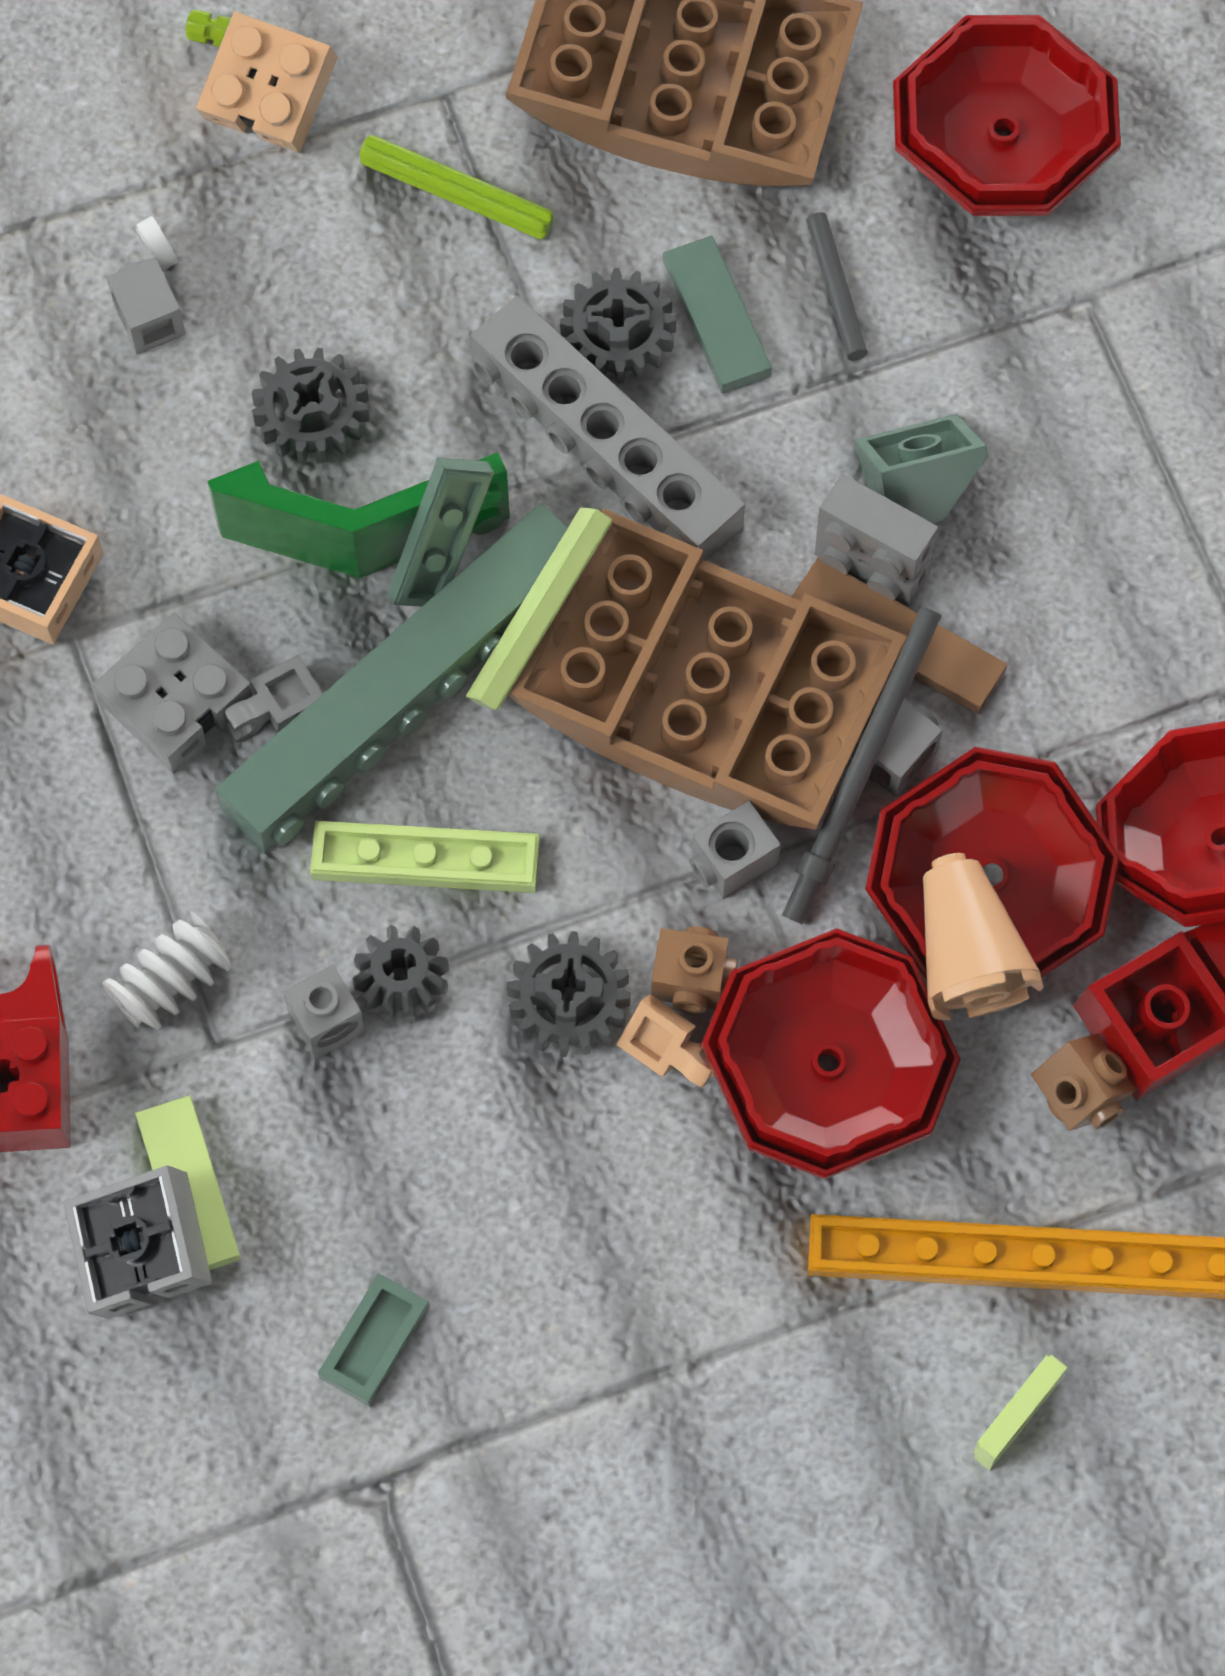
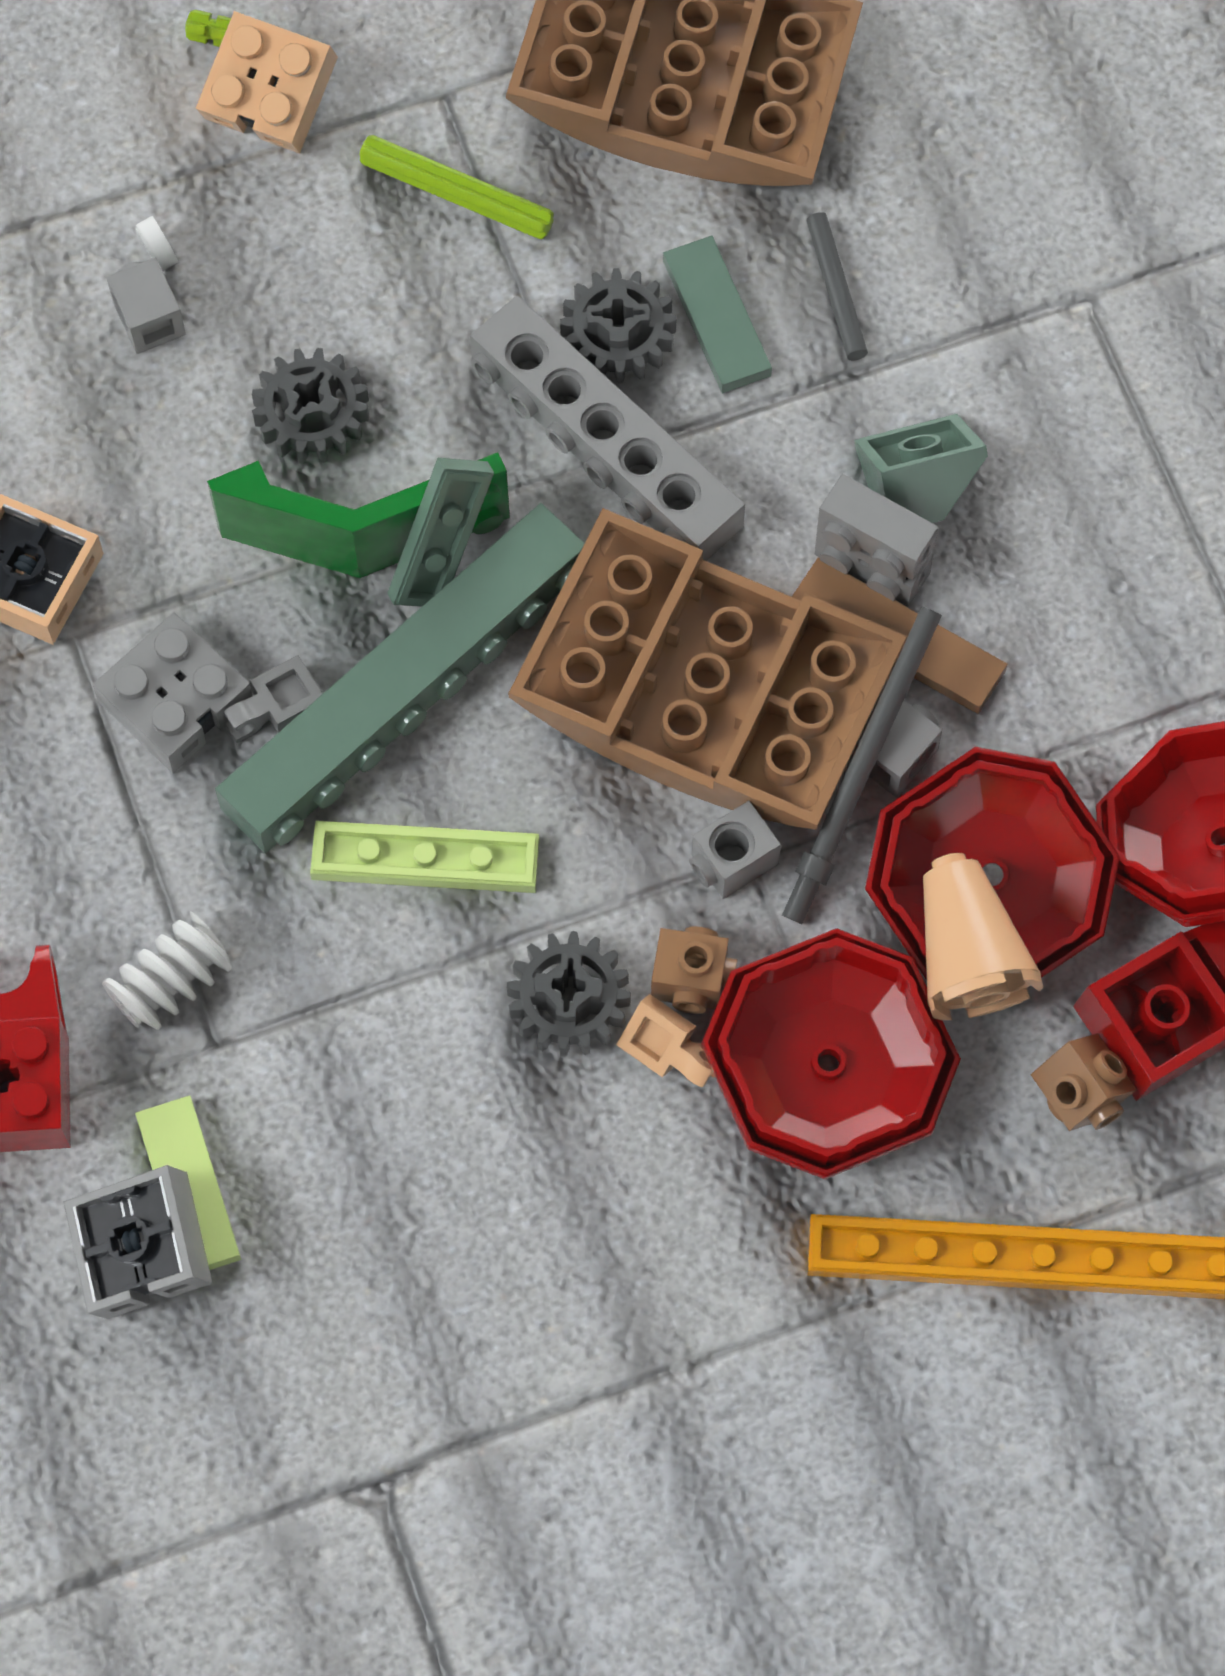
light grey brick [283,964,365,1060] -> none
sand green tile [318,1273,430,1407] -> none
dark grey gear [352,924,449,1023] -> none
yellowish green tile [466,508,612,710] -> none
red rock [893,15,1121,216] -> none
yellowish green tile [973,1355,1067,1471] -> none

